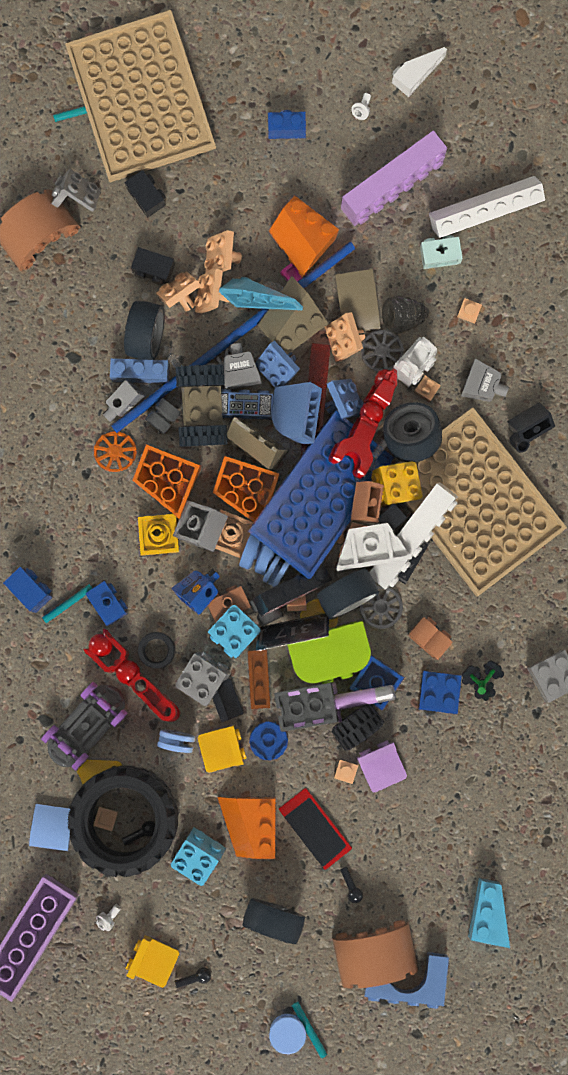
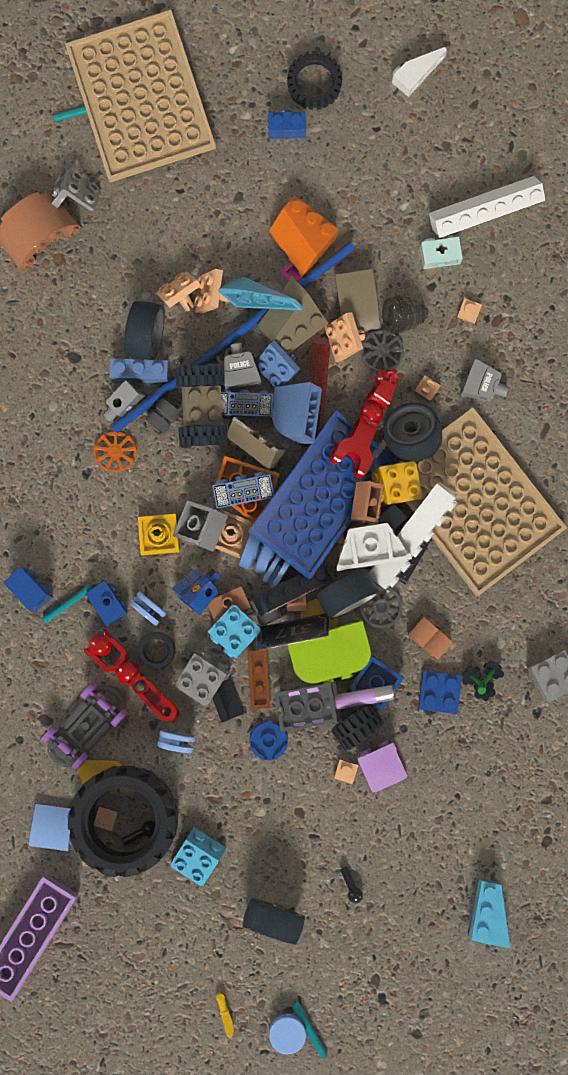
white plate [96,904,121,931] -> none
black brick [124,170,166,218] -> none
yellow bracket [125,935,179,987] -> none
black brick [131,247,175,285] -> none
orange wedge [132,444,202,519] -> none
black bar [174,967,211,989] -> none
yellow bracket [198,725,247,773] -> none
light nougat plate [204,230,242,273] -> none
orange wedge [217,797,276,859] -> none
black sticker [279,788,352,870] -> none
medium blue plate [325,379,364,419] -> none
nougat cylinder [332,920,419,988] -> none
lavender brick [341,130,447,226] -> none
white plate [351,93,371,120] -> none
medium blue arch [364,952,449,1009] -> none
white brick [393,337,437,388] -> none
black hinge [507,402,555,453] -> none
none -> light blue head [129,591,166,626]
none -> brick [212,471,274,508]
none -> yellow piece [216,992,234,1038]
none -> black tyre [287,51,342,110]

